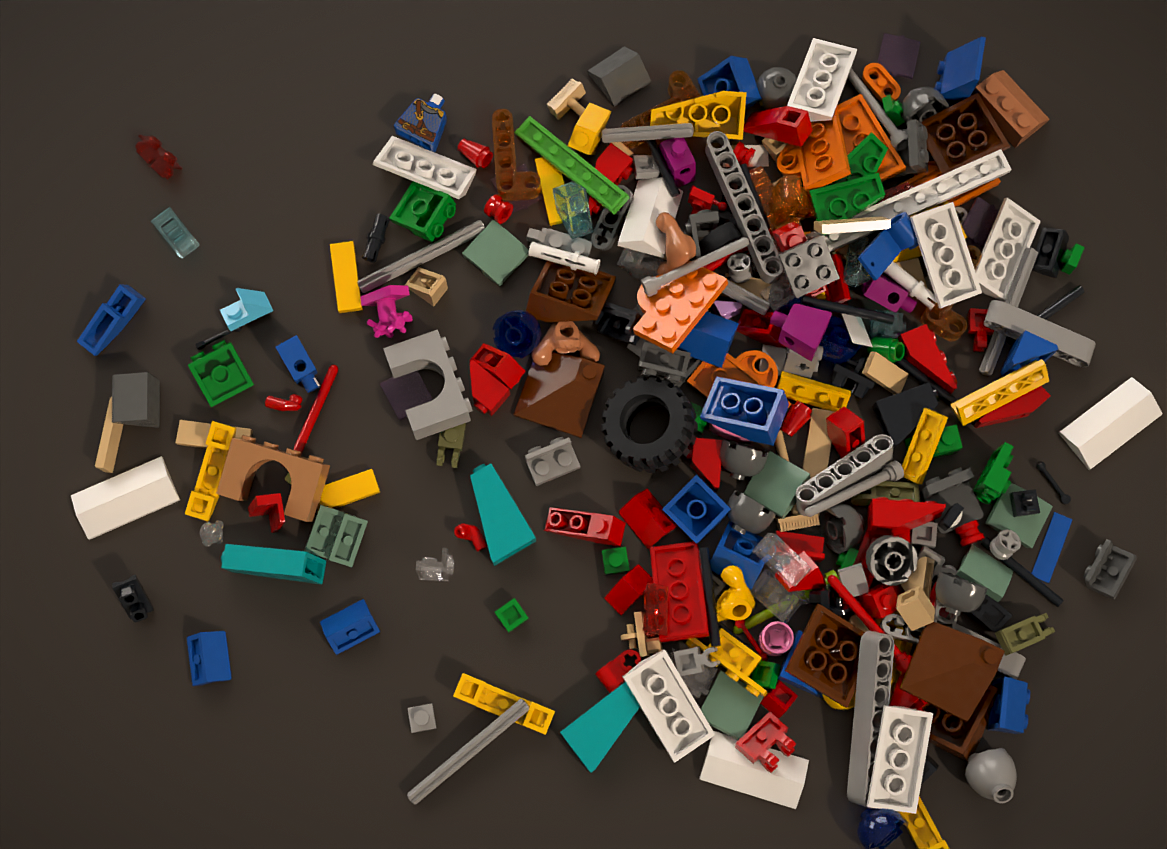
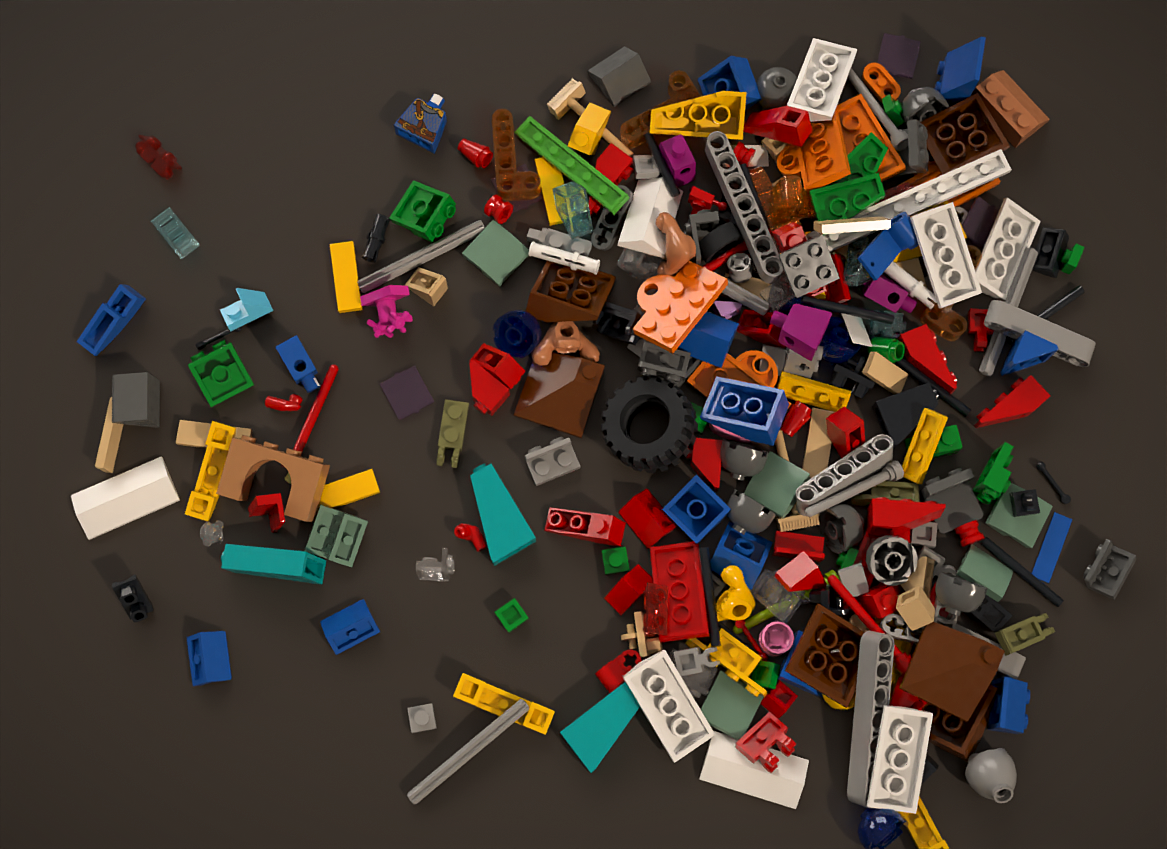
white slope [373,136,477,199] -> none
light grey arch [383,329,473,440] -> none
light grey axle [601,123,694,143] -> none
light grey piece [641,237,749,297] -> none
clear slope [752,533,811,587] -> none
black tile [938,503,964,531] -> none
yellow fence [950,359,1049,426] -> none
light grey wheel [990,529,1021,560] -> none
white slope [1059,377,1162,470] -> none

